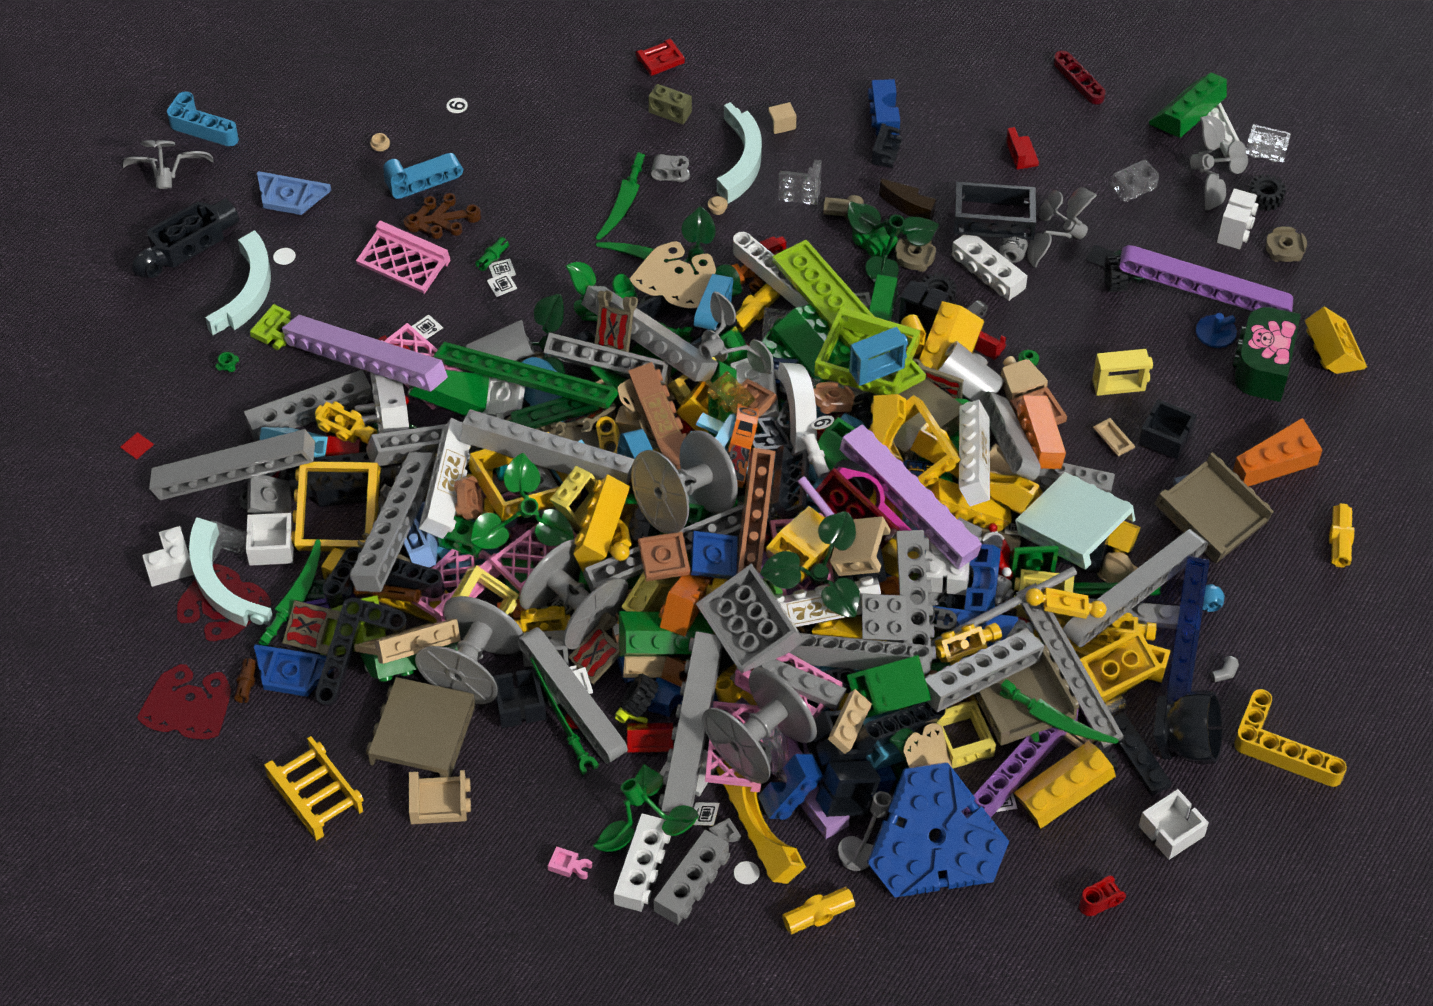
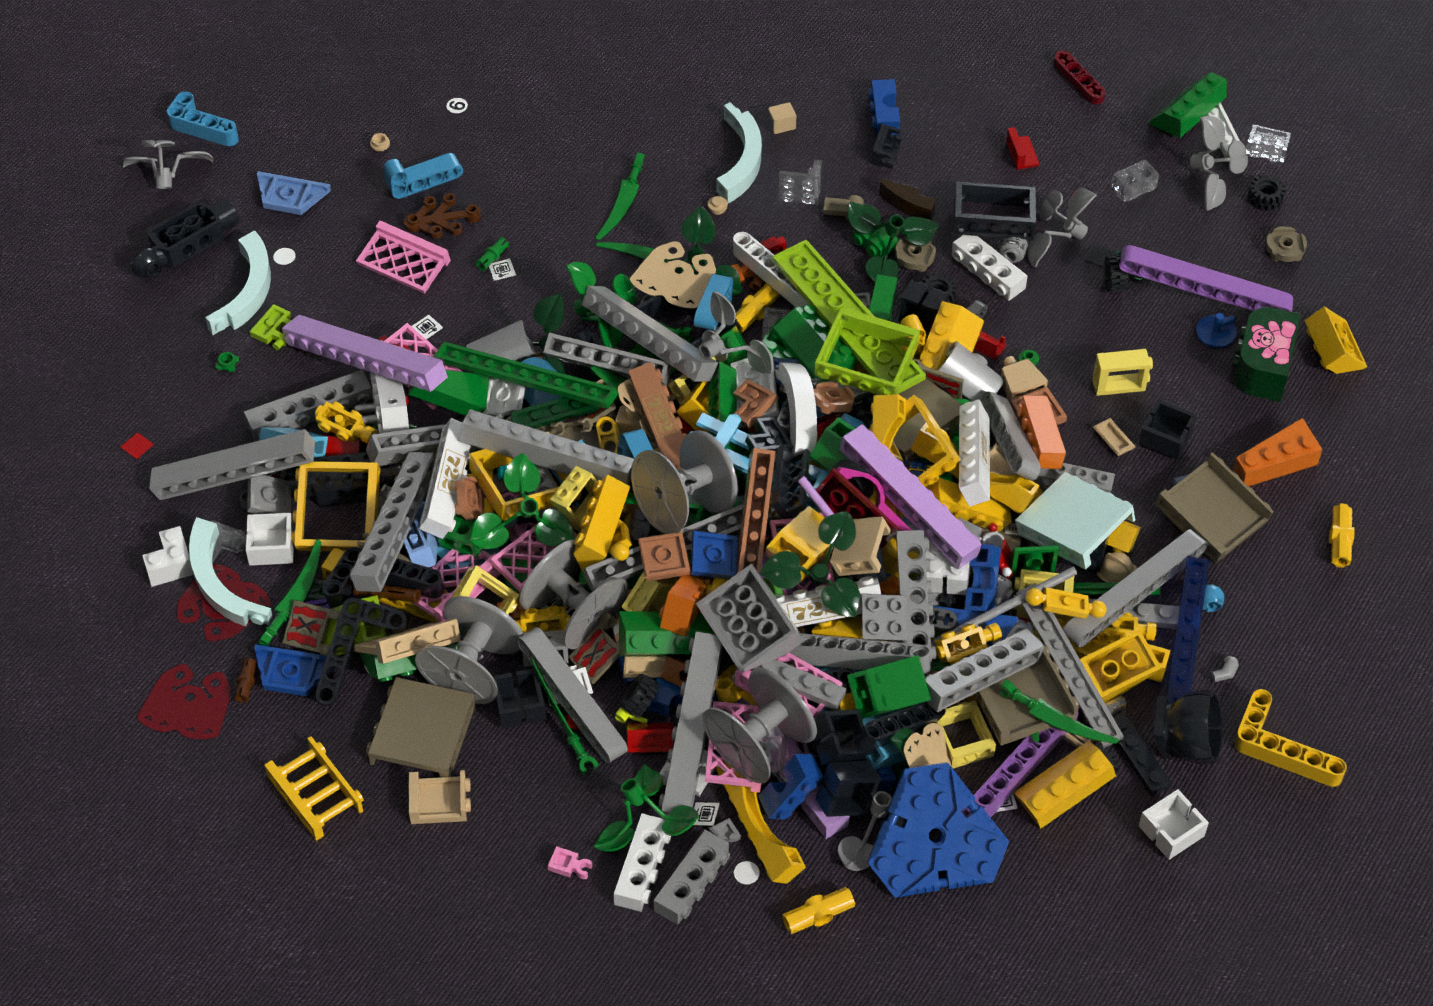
white sticker [487,272,517,297] -> none
dark tan flag [595,290,638,352] -> none
red plate [635,38,685,76] -> none
olive brick [649,84,692,124] -> none
light grey piece [651,154,690,182] -> none
clear yellow bracket [705,371,755,414] -> none
piece [727,403,759,487] -> none
white pin [802,434,830,479] -> none
white sticker [811,416,834,430] -> none
tan plate [828,689,872,754] -> none
dark azure window [849,327,908,386] -> none
red piece [1079,876,1126,916] -> none
white piece [1217,189,1259,249] -> none

